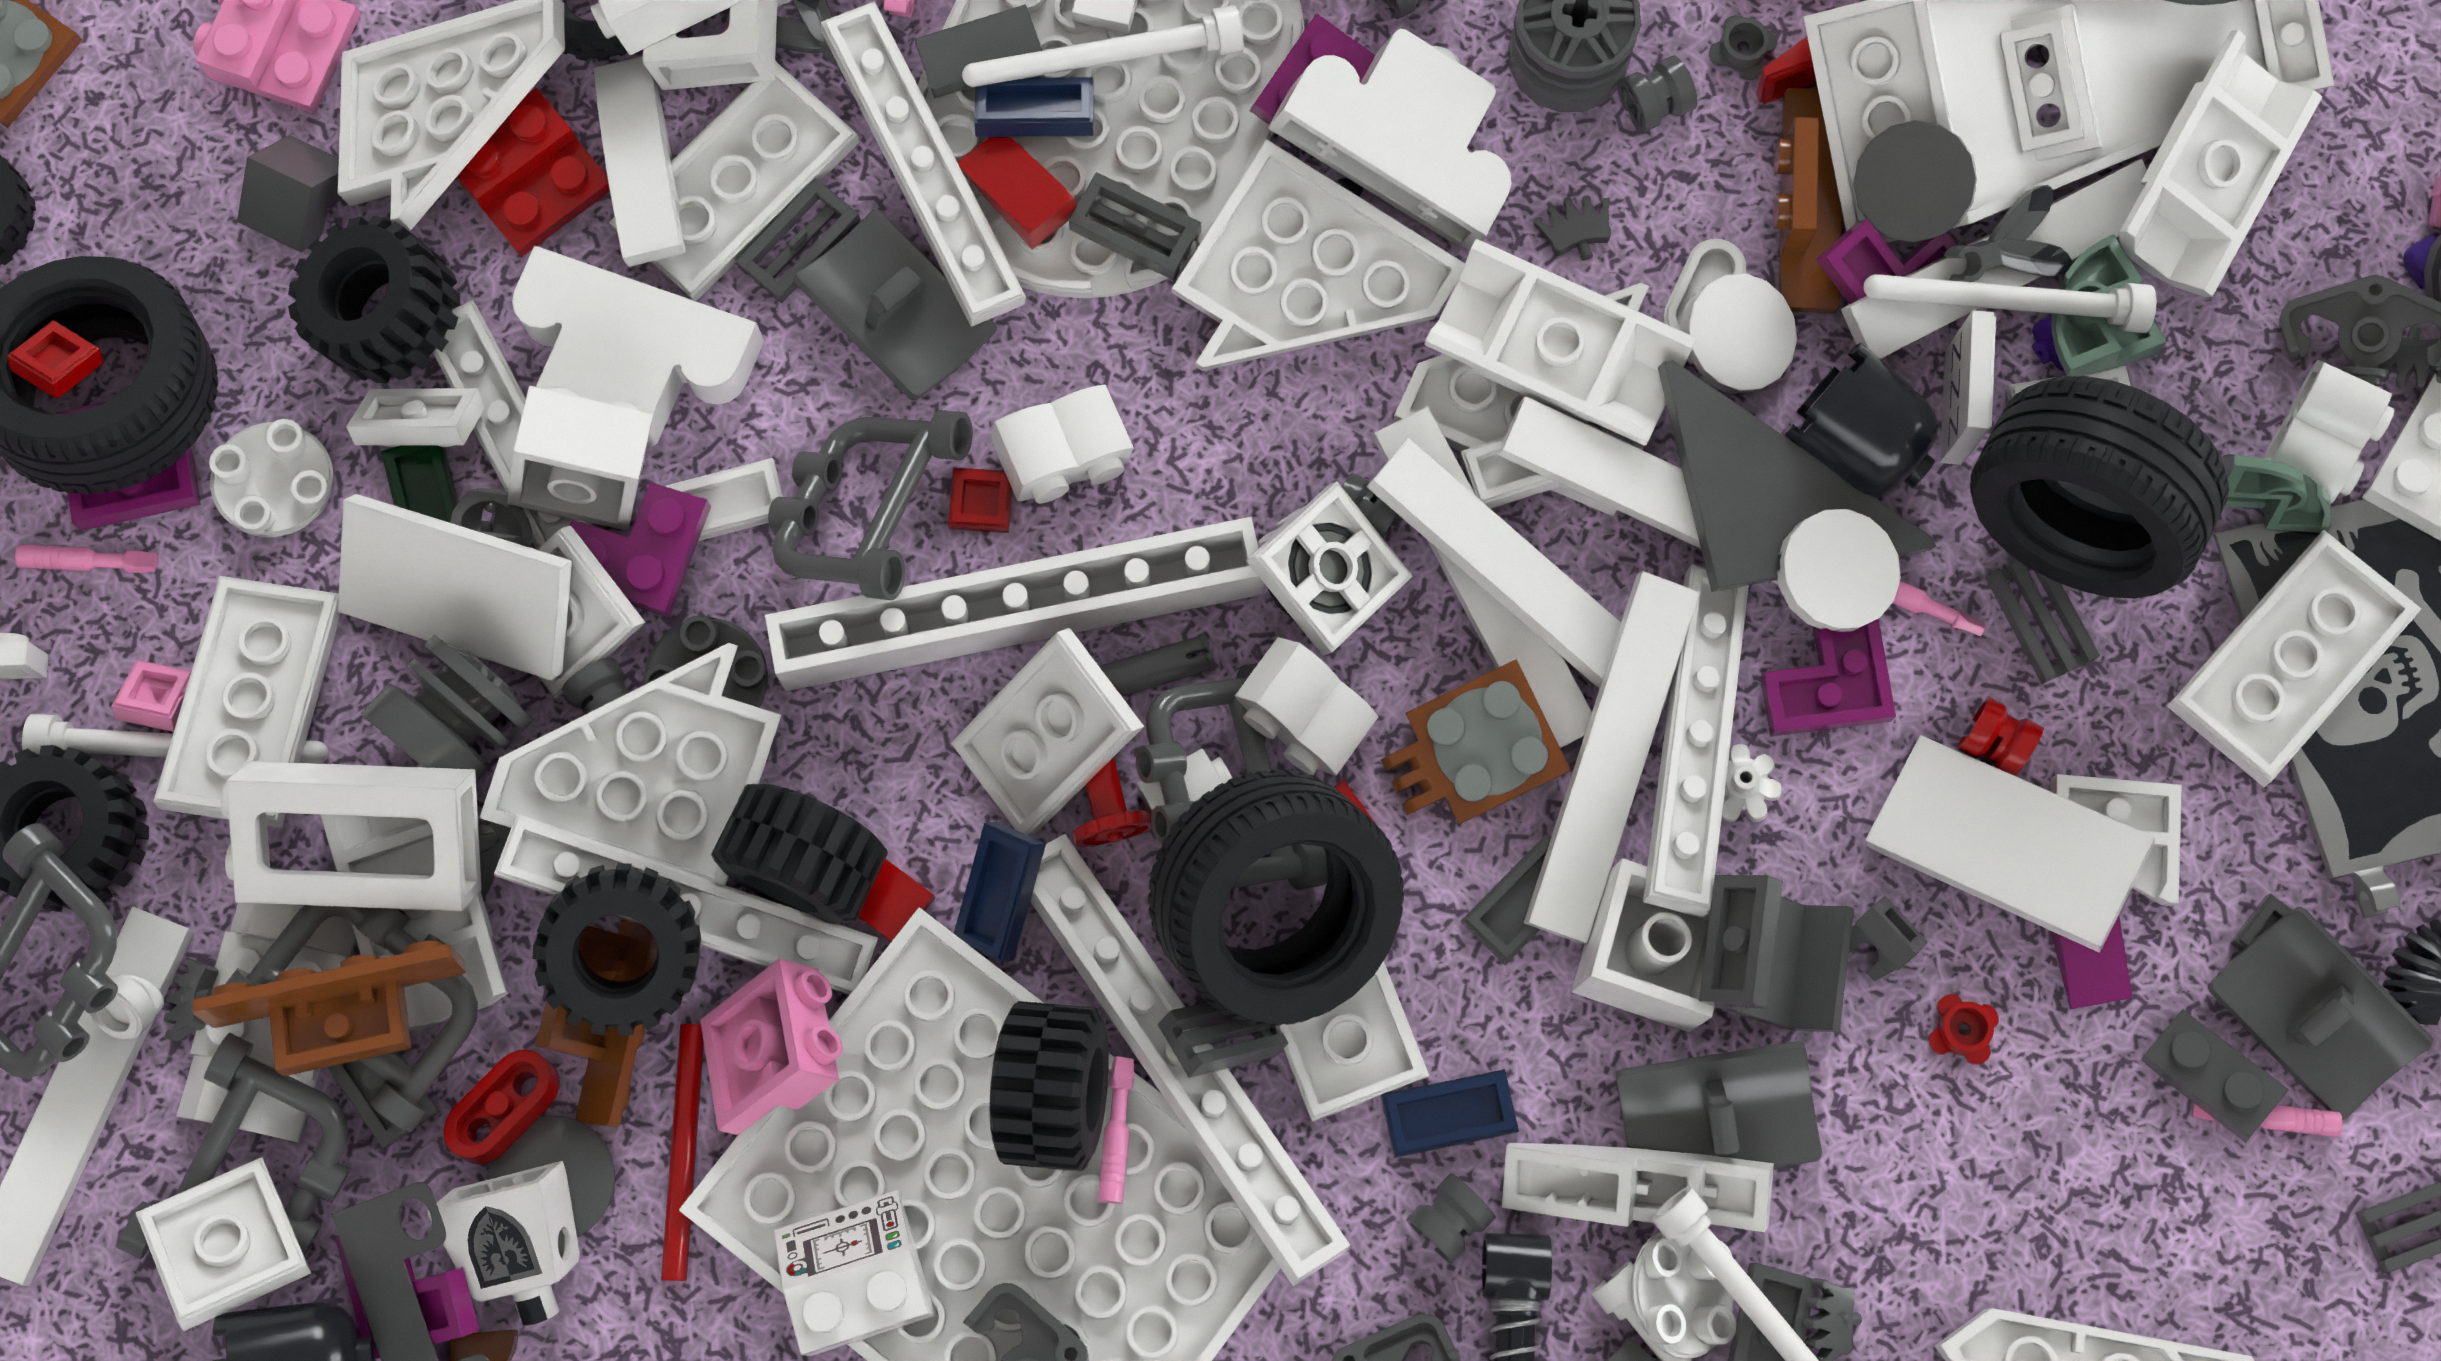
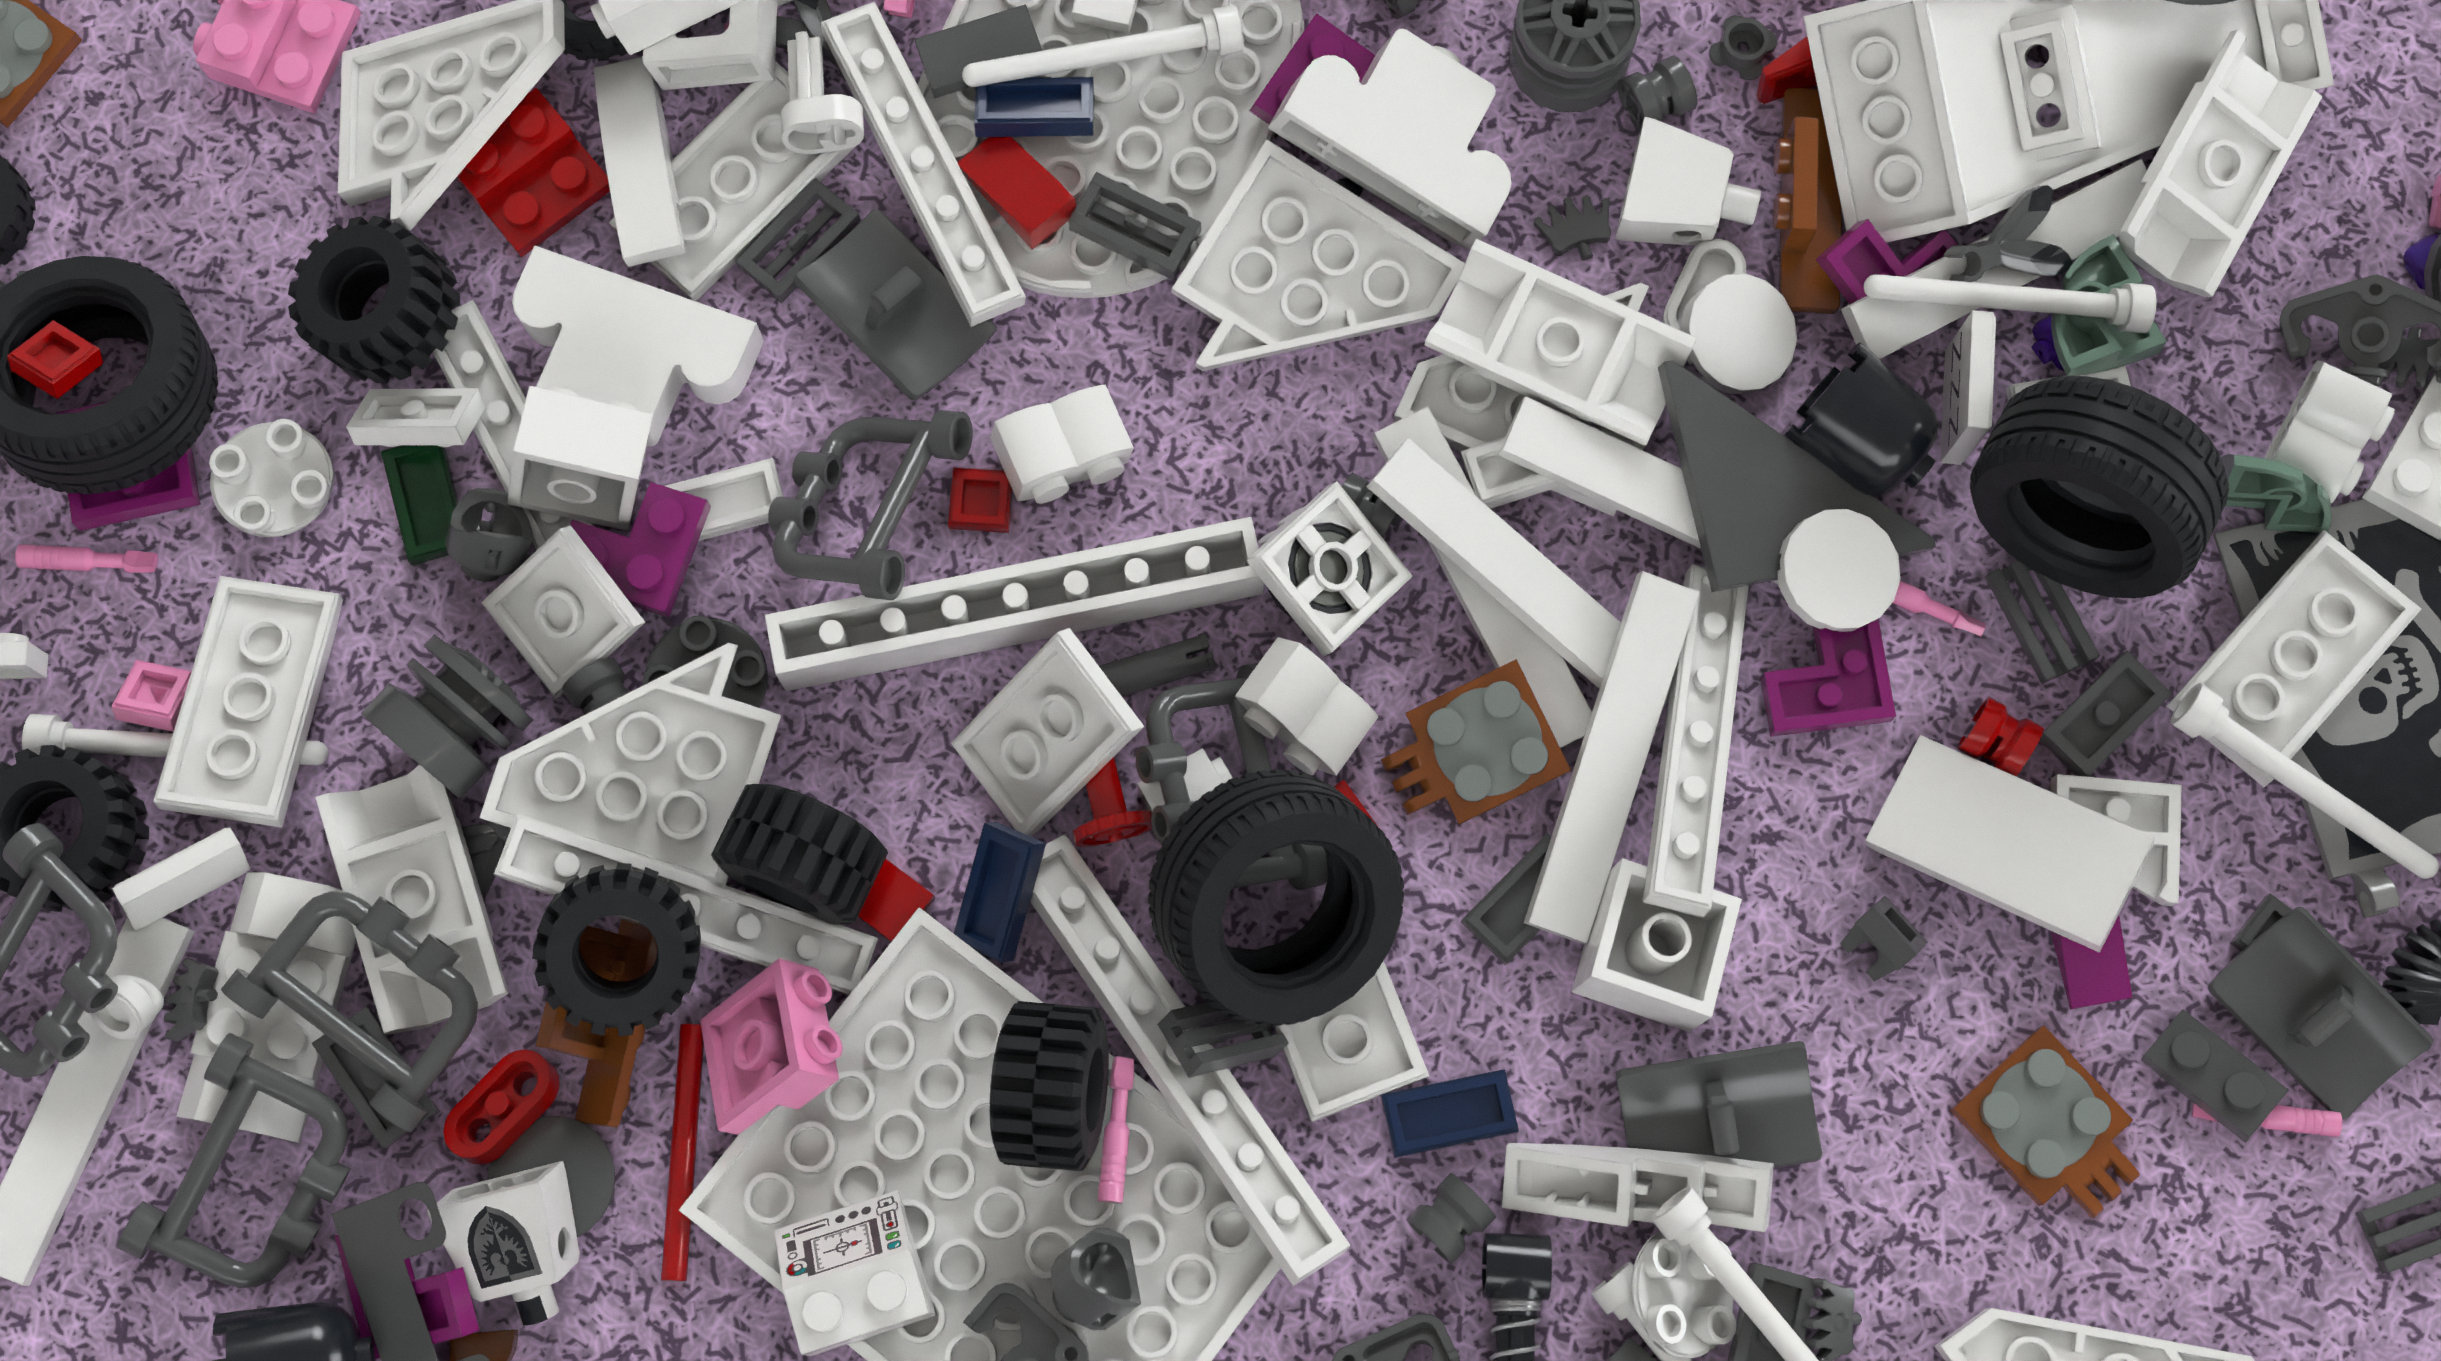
white tile [136,1157,311,1331] -> none
dark orange bracket [191,941,466,1076] -> none
white piece [221,761,481,911] -> none
dark grey piece [237,135,343,252] -> none
white tile [338,494,572,680] -> none
dark grey panel [1699,875,1854,1033] -> none
white plant [1722,744,1782,822] -> none
dark grey tile [1853,120,1977,242] -> none
red plate [1928,994,1999,1065] -> none
none -> white tile [112,827,251,932]
none -> white piece [781,31,864,154]
none -> dark grey piece [1051,1228,1141,1330]
none -> white torso [1615,117,1761,246]
none -> piece [1950,1025,2140,1218]
none -> dark grey plate [2040,651,2172,777]
none -> white piece [2170,683,2439,879]

